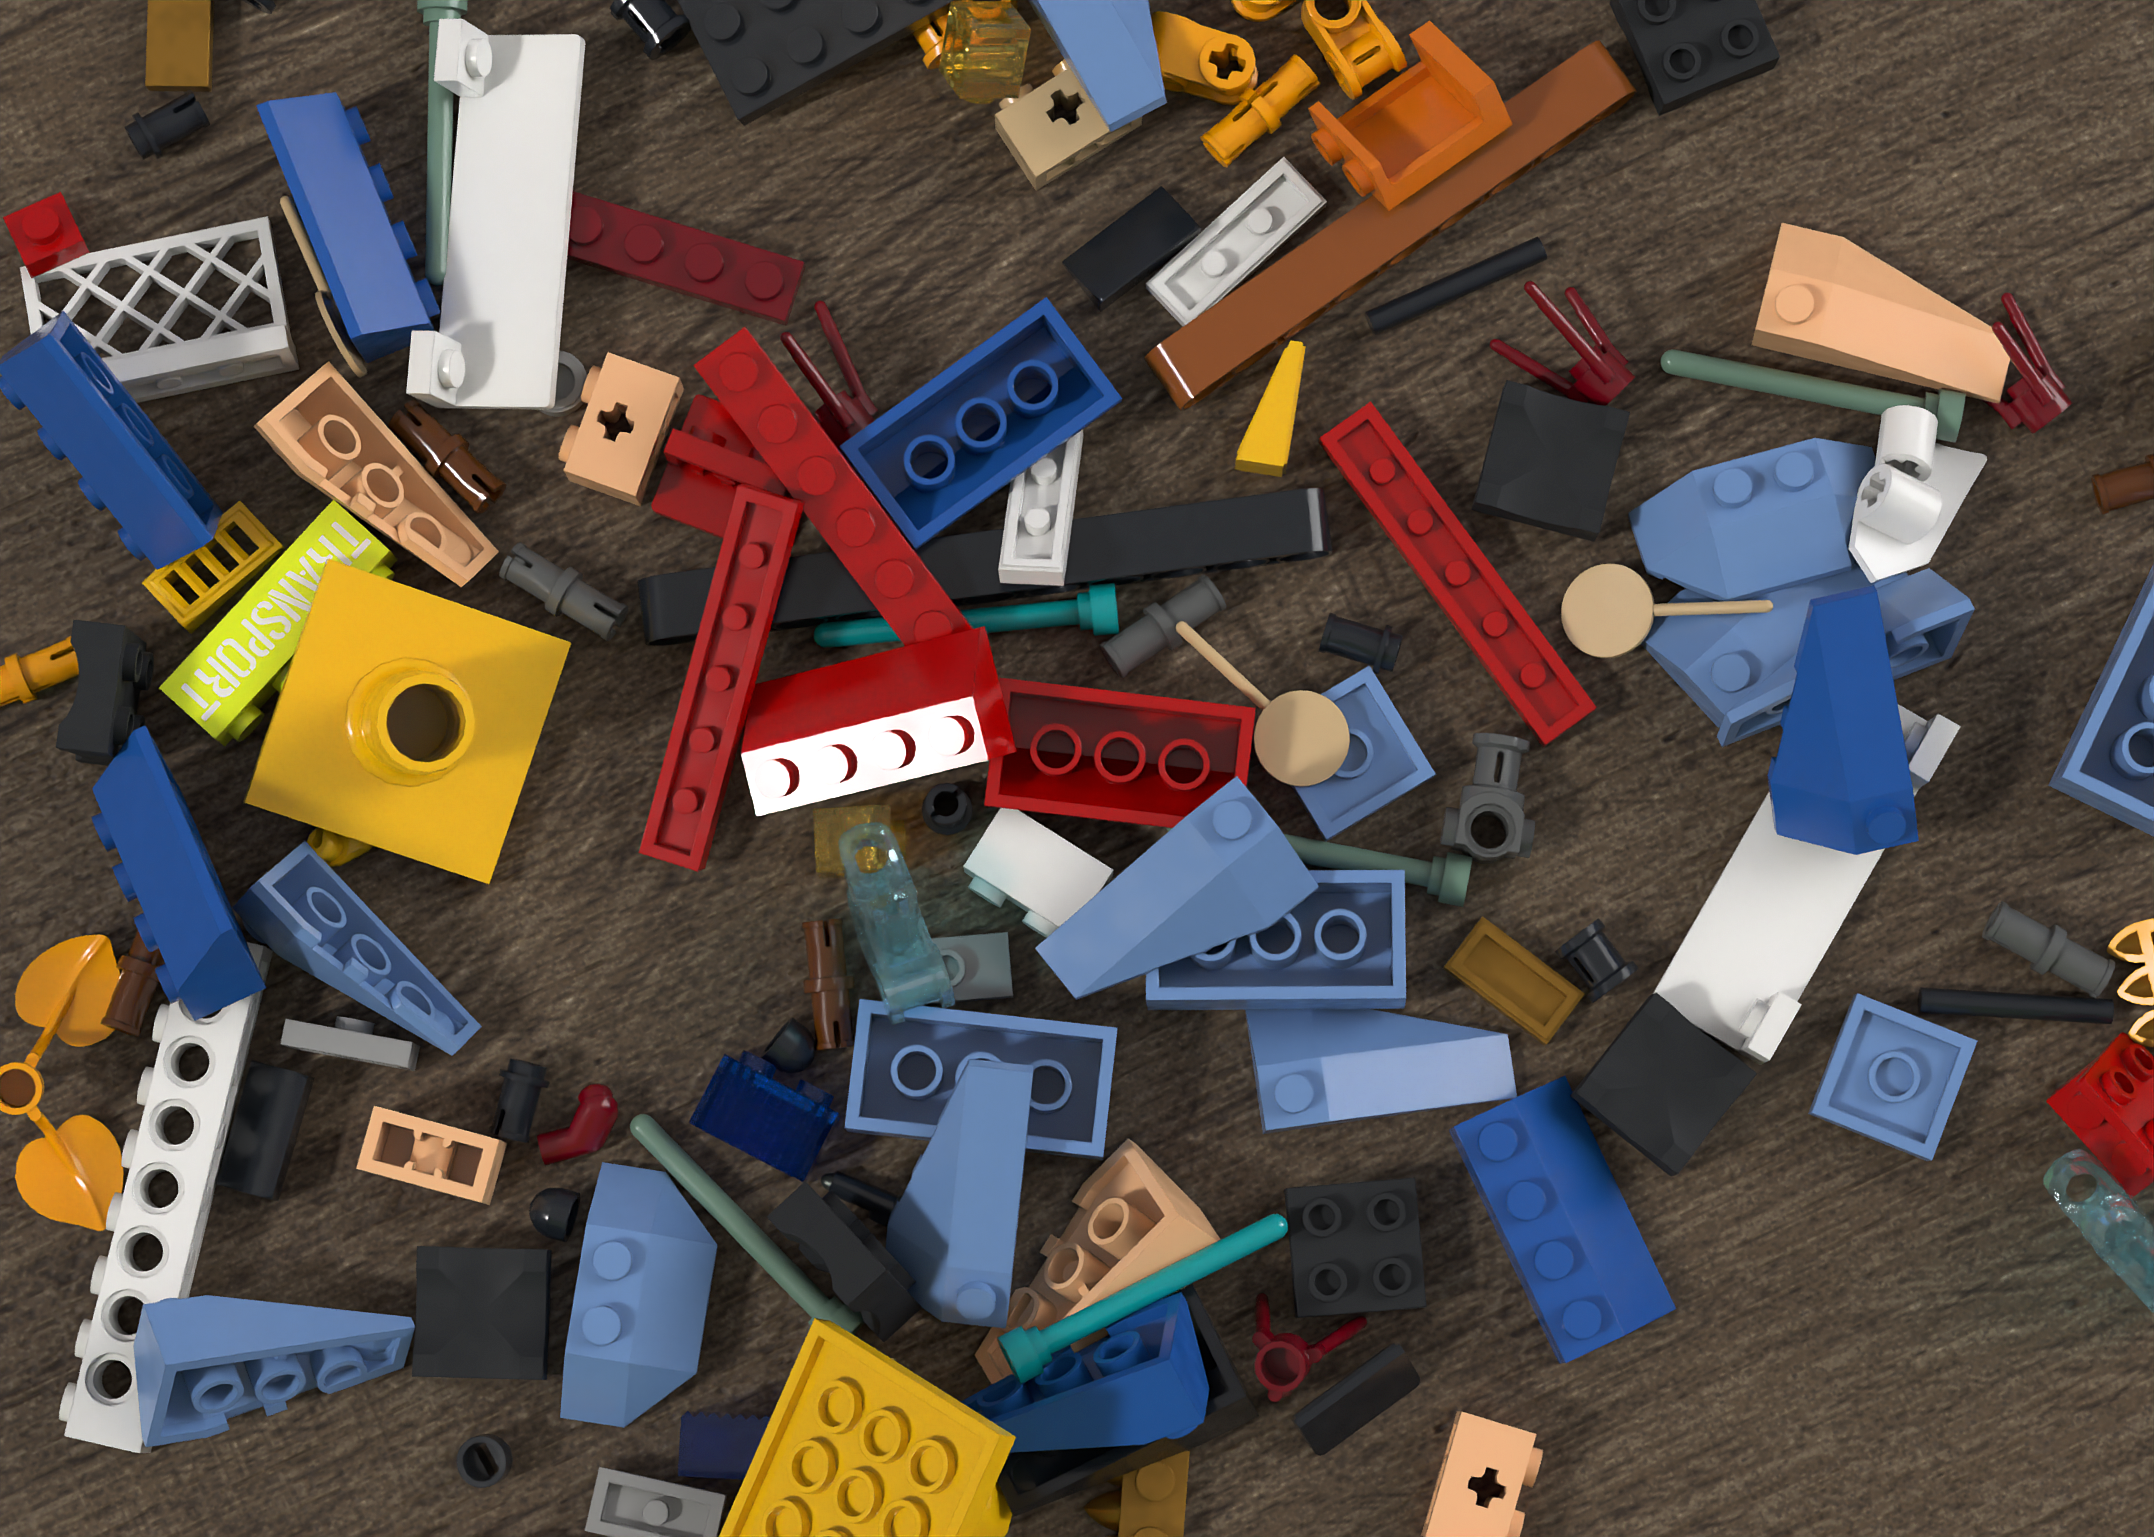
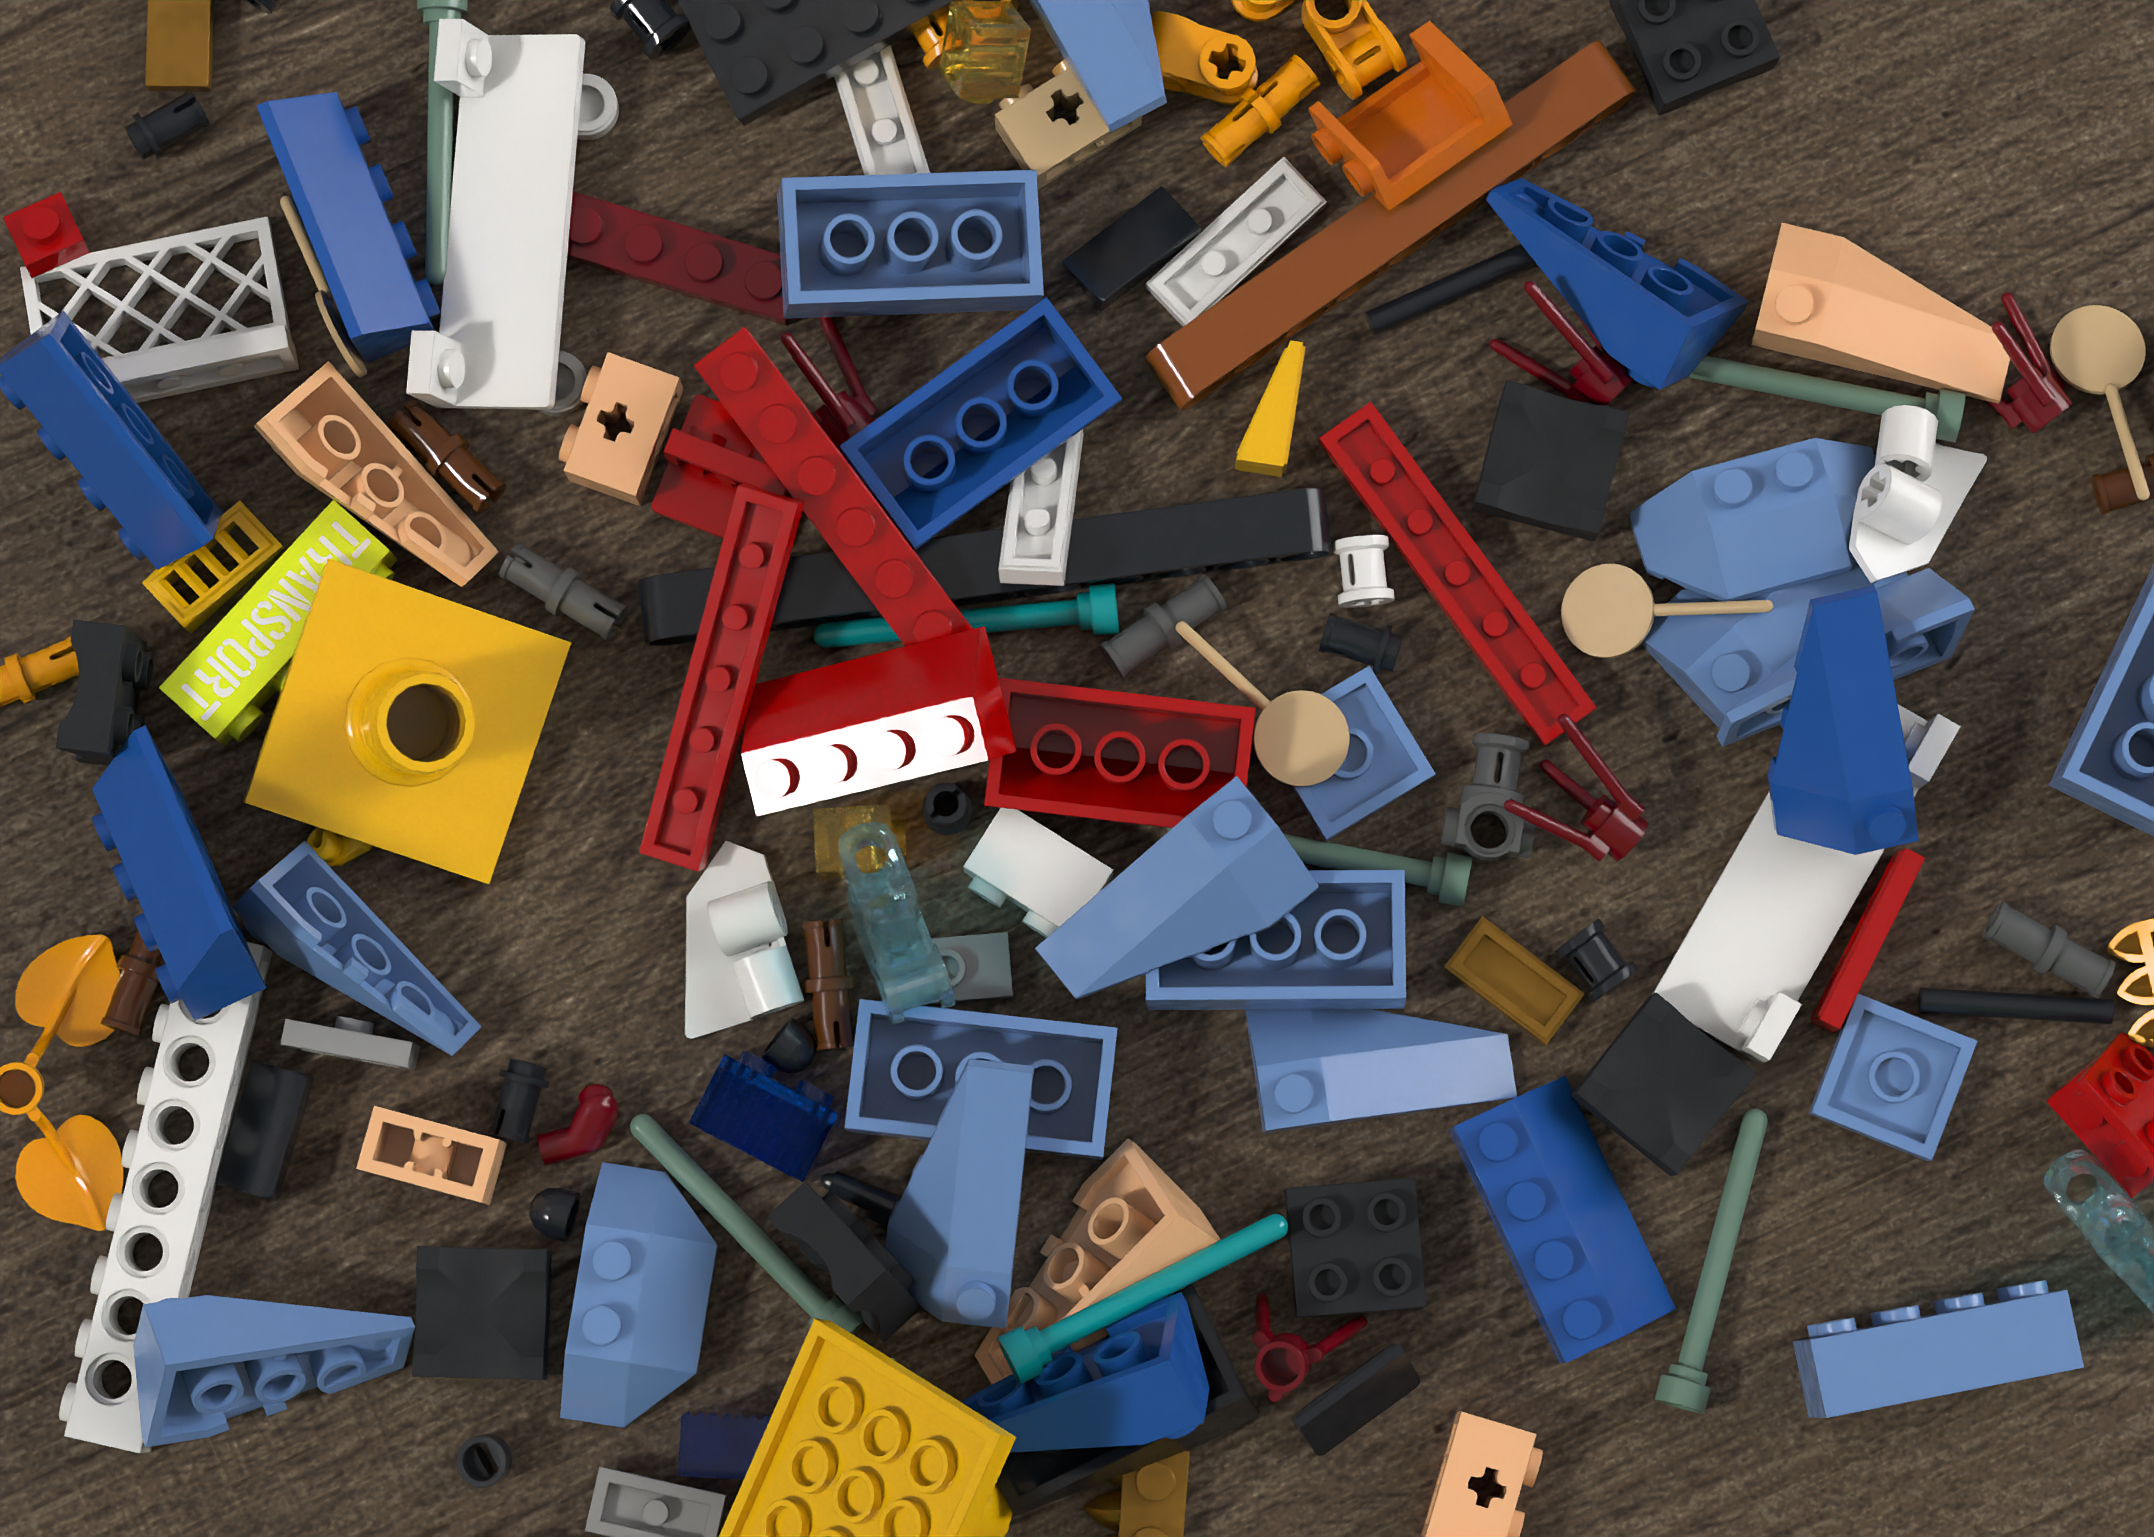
none -> white tile [577,74,619,140]
none -> white panel [685,841,804,1039]
none -> medium blue brick [777,170,1044,319]
none -> white tile [834,45,930,175]
none -> white bush [1332,535,1395,608]
none -> blue wedge [1486,178,1749,390]
none -> dark red plant [1504,714,1649,862]
none -> sand green piece [1654,1108,1768,1414]
none -> medium blue brick [1793,1280,2084,1418]
none -> red tile [1810,848,1925,1033]
none -> tan piece [2050,305,2150,500]

